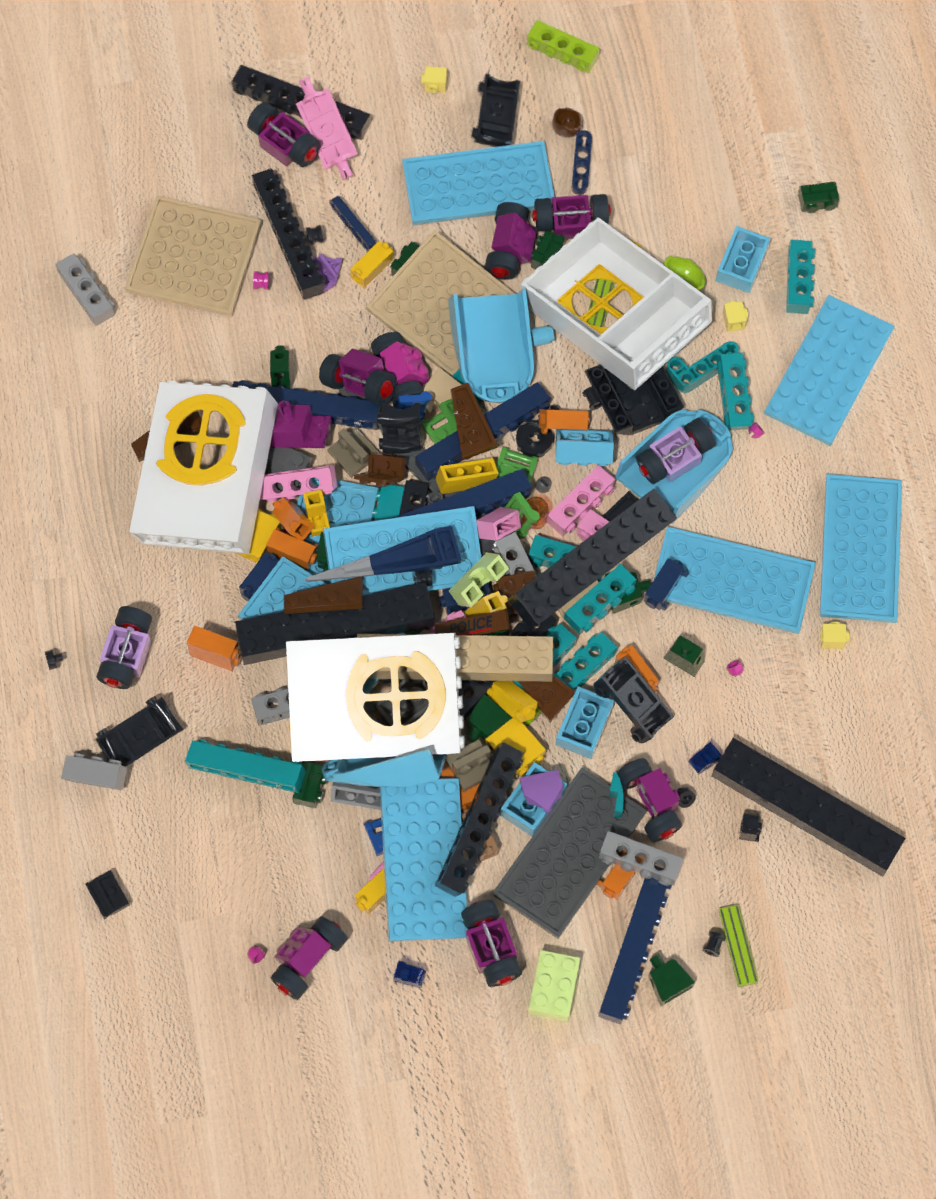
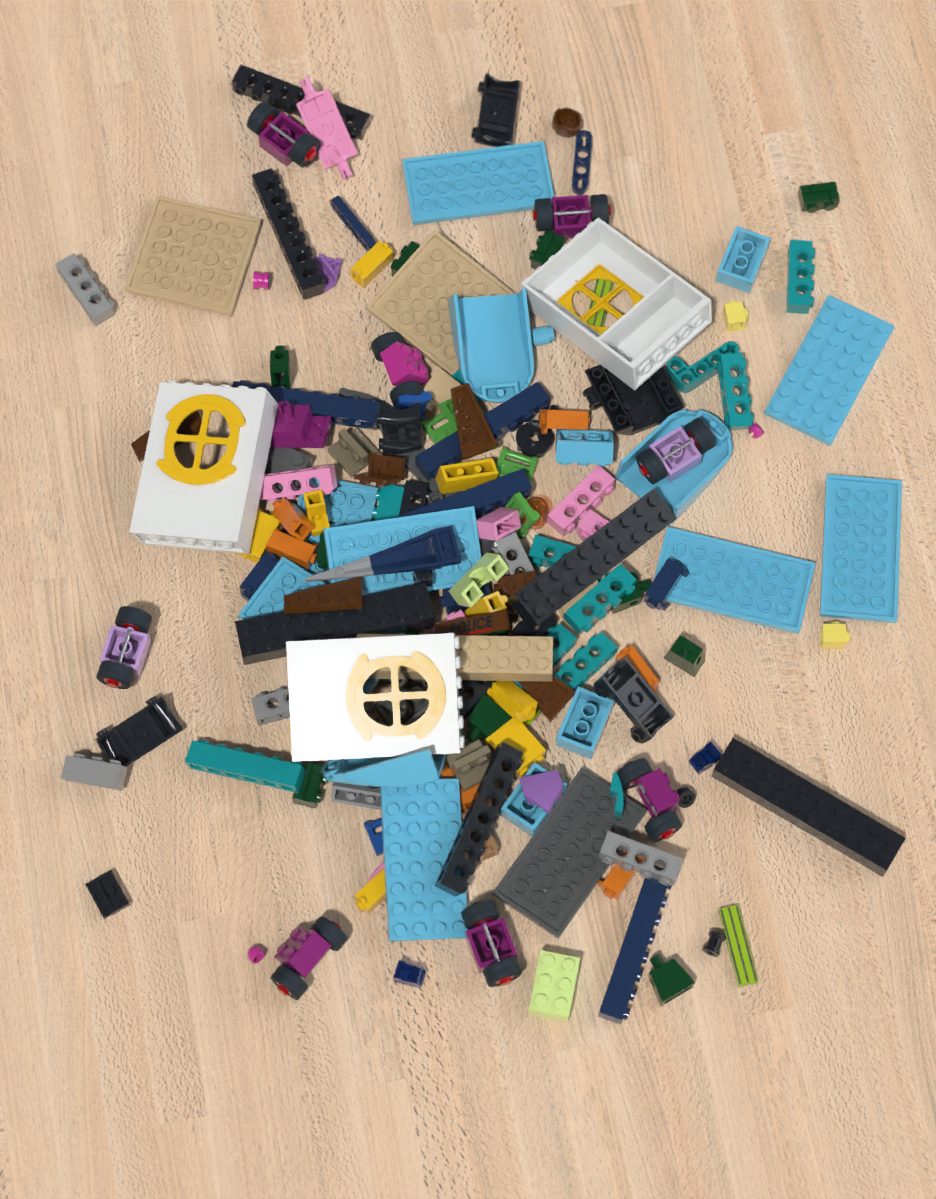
black tile [45,650,63,670] -> none
orange brick [187,625,242,672] -> none
black wheel [306,225,324,245] -> none
brick [319,348,396,405] -> none
light yellow brick [421,66,447,93] -> none
brick [484,202,536,280] -> none
lime brick [527,20,600,73] -> none
dark grey hinge [536,477,551,493] -> none
black tile [602,491,638,522] -> none
lime cylinder [663,255,706,291] -> none
dark pink hinge [726,660,743,677] -> none
black brick [739,814,762,842] -> none

